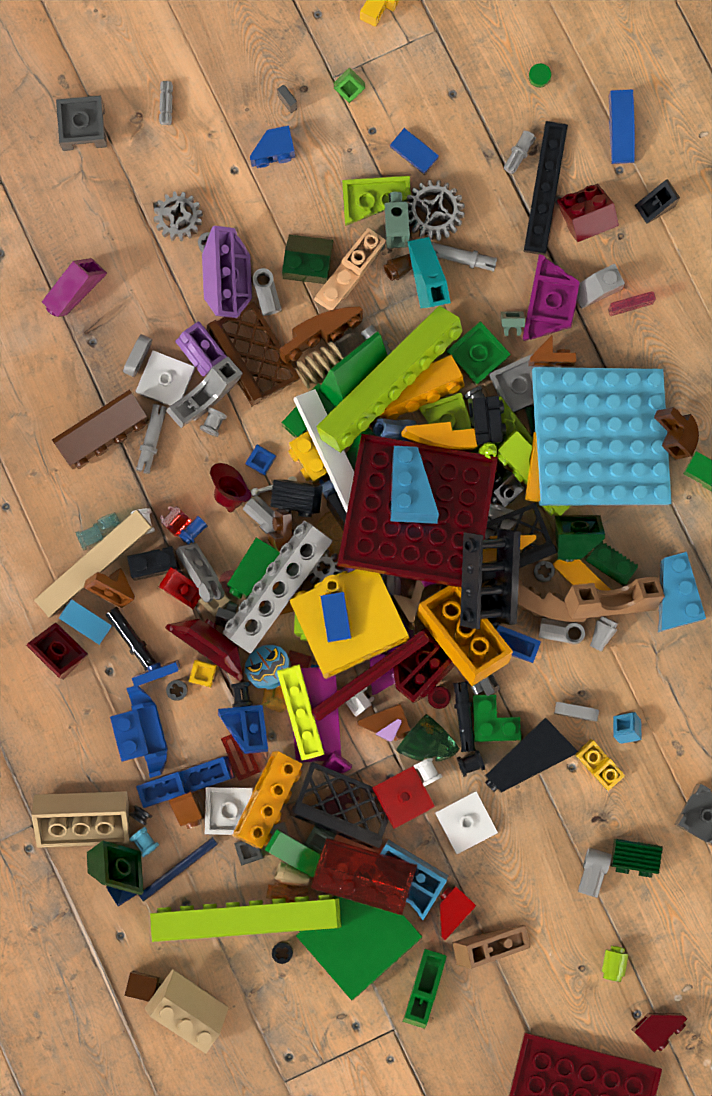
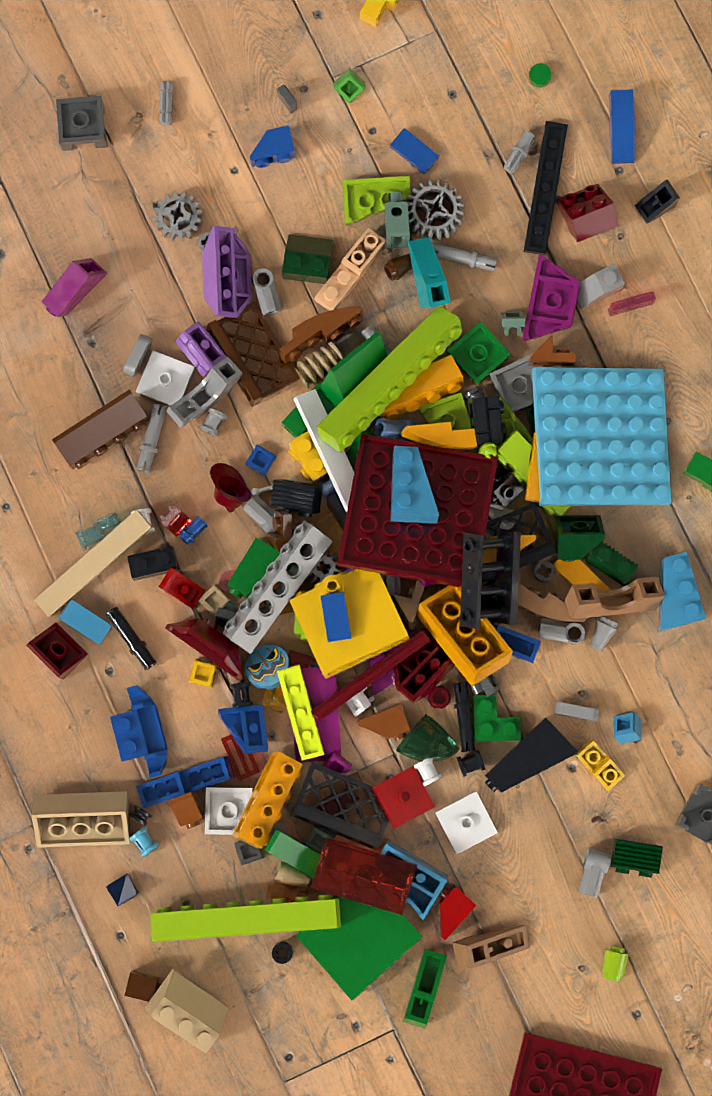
dark orange slope [84,568,135,608] -> none
dark green slope [87,840,143,895] -> none
blue plate [132,660,181,686] -> none
dark blue bar [138,837,218,902] -> none
dark grey bush [166,680,188,701] -> none
light grey hinge [175,543,225,602] -> none
lavender slope [376,719,402,742] -> none
dark red slope [631,1013,687,1053] -> none
reddish brown brick [654,407,699,460] -> none

